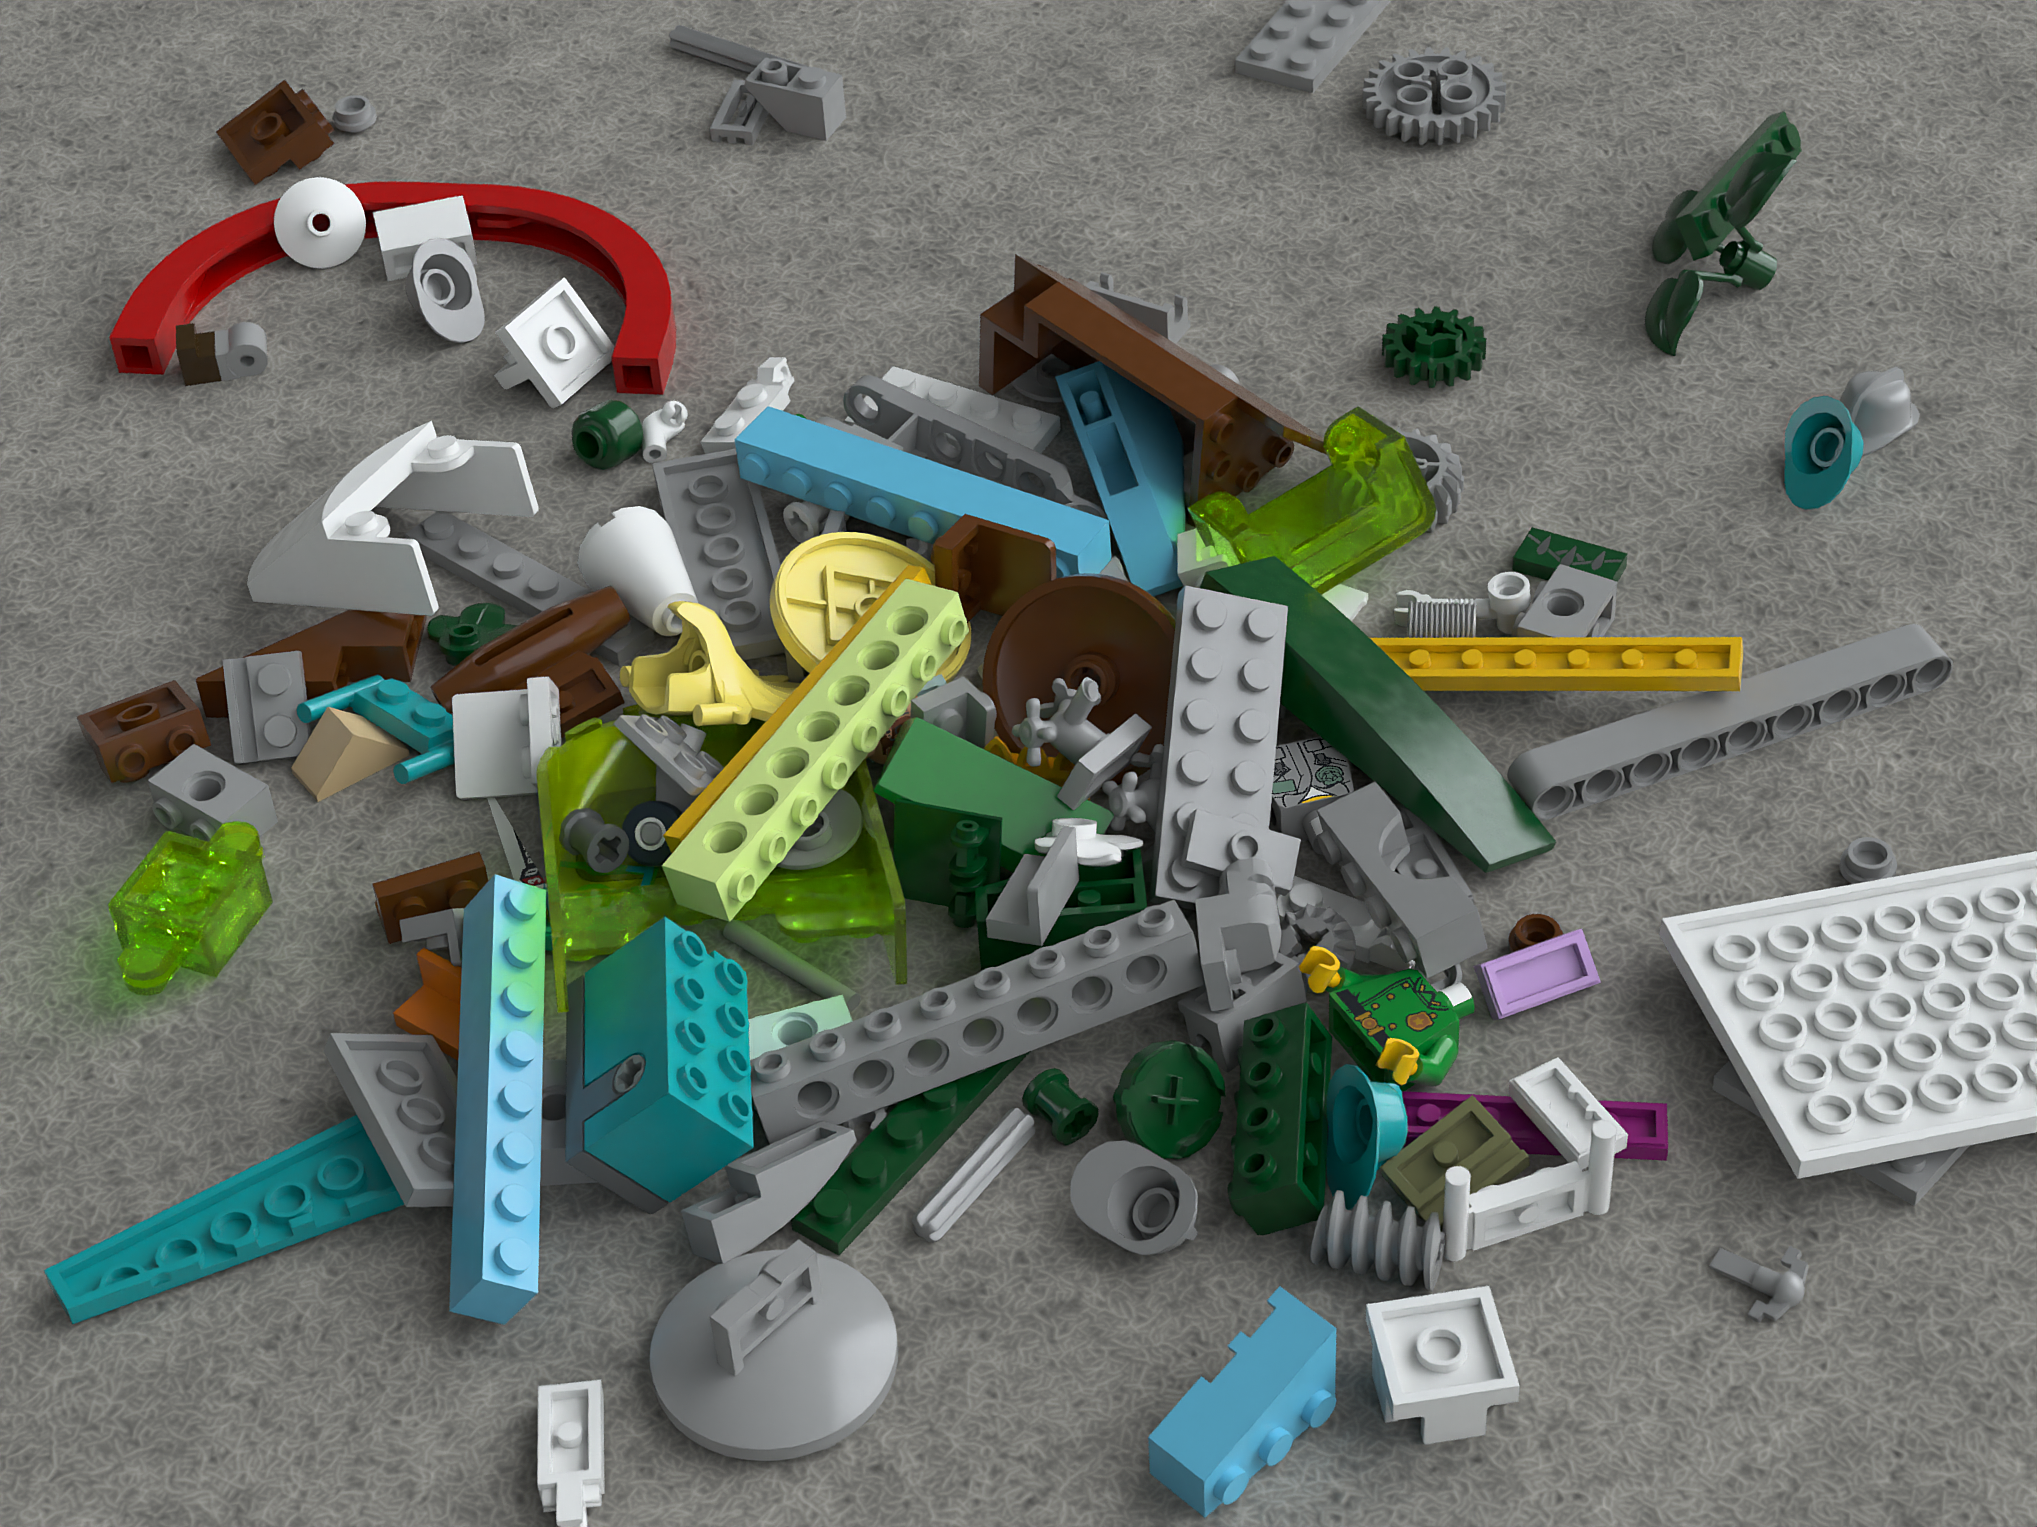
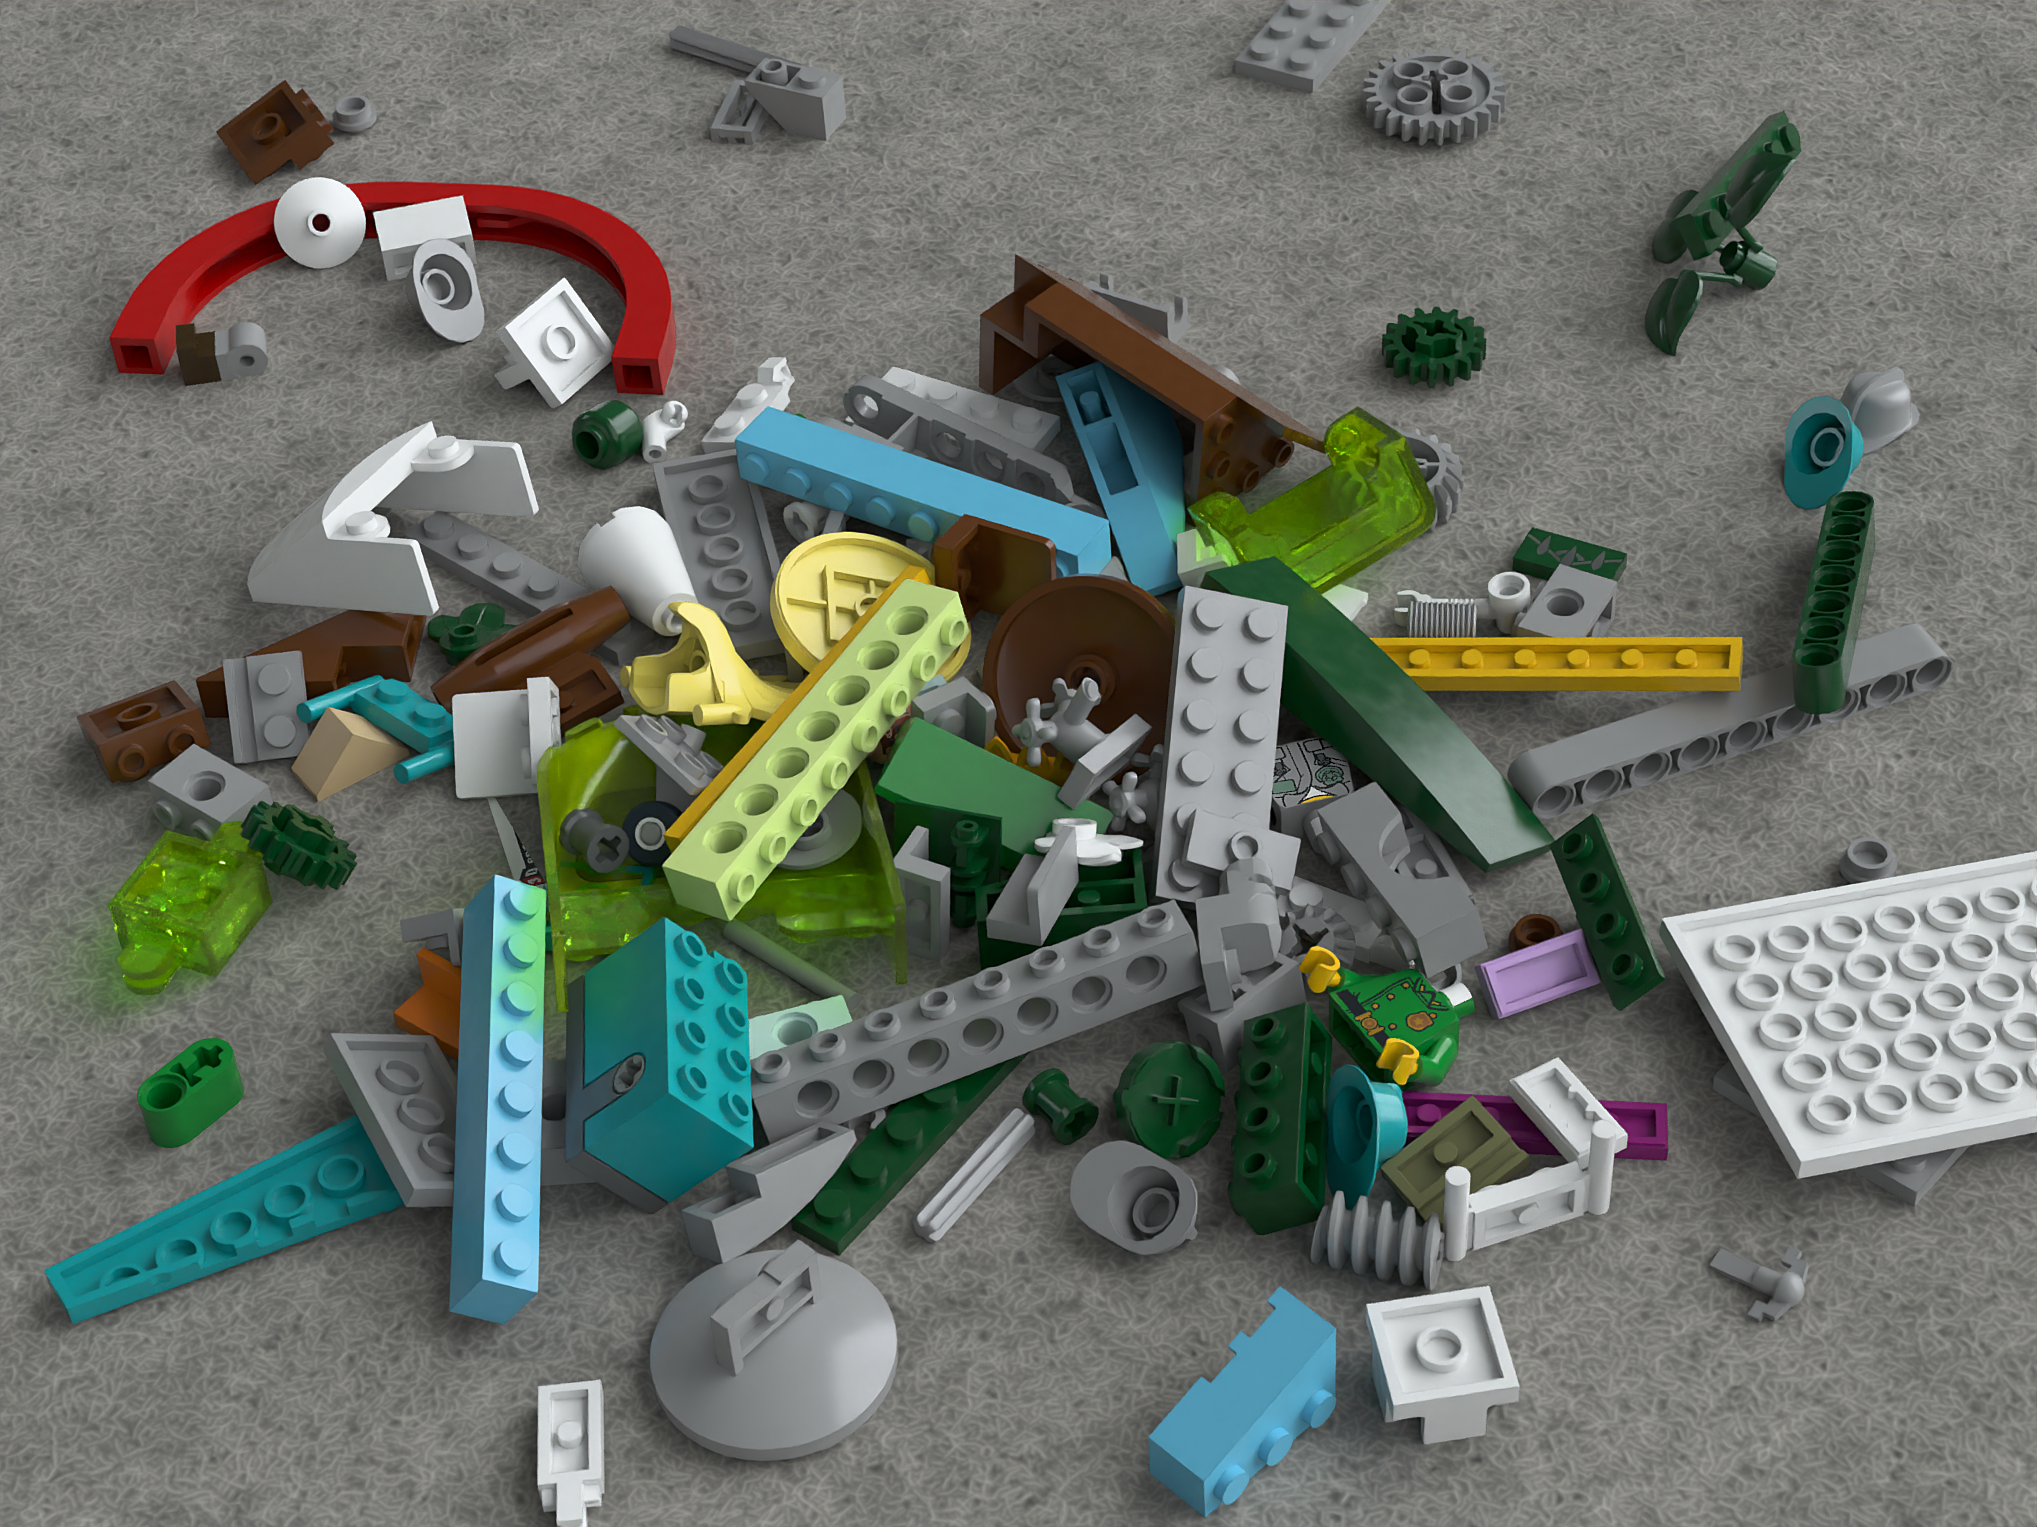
reddish brown bracket [372,851,489,944] -> none
none -> green beam [137,1038,244,1148]
none -> dark green gear [240,801,357,890]
none -> light grey panel [889,826,950,962]
none -> dark green bracket [1549,813,1666,1011]
none -> dark green beam [1792,491,1875,715]

